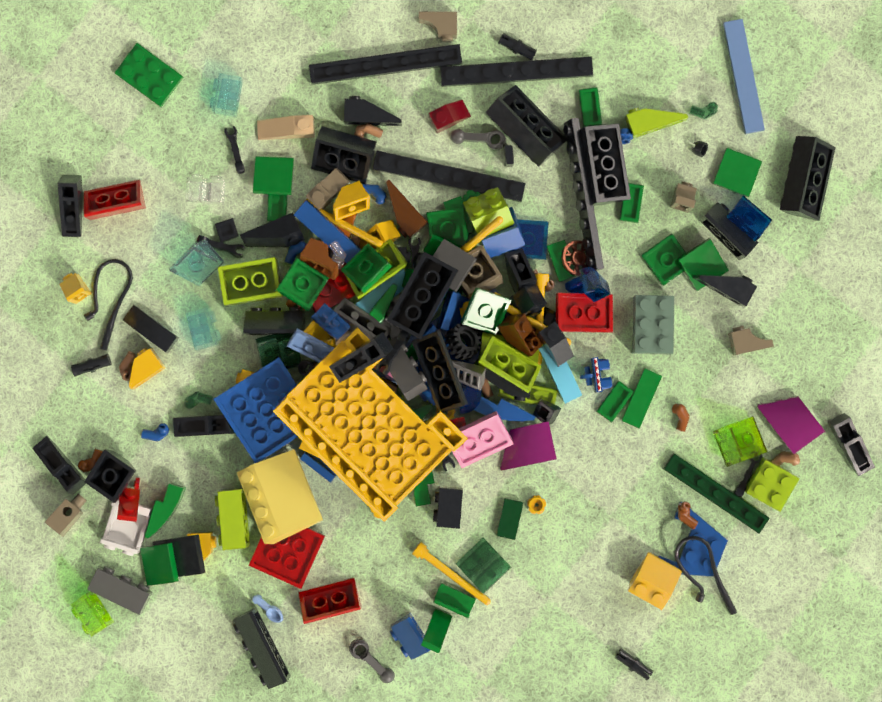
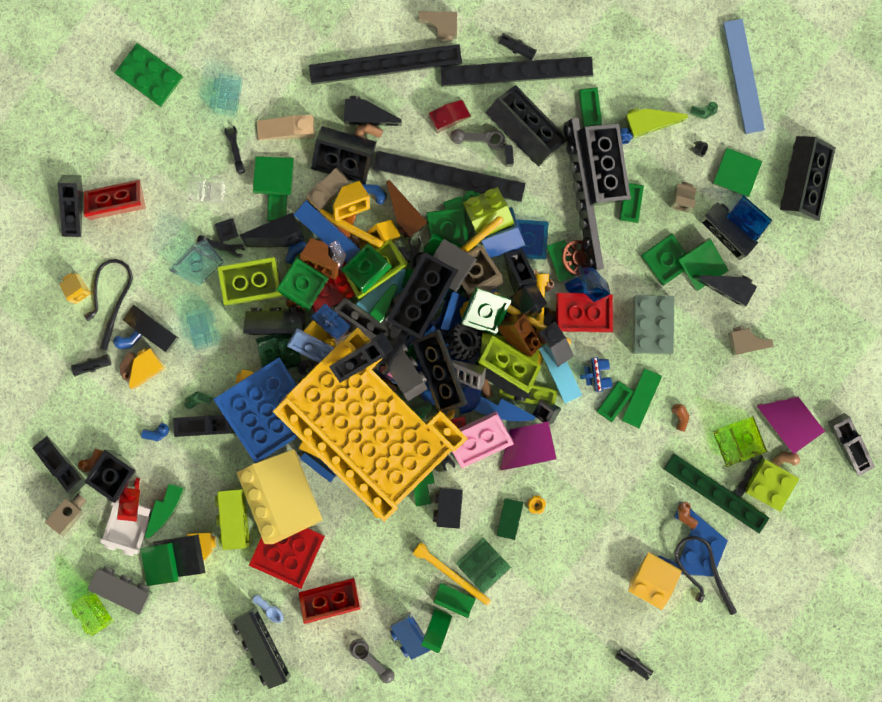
none -> blue arm [113,330,142,349]

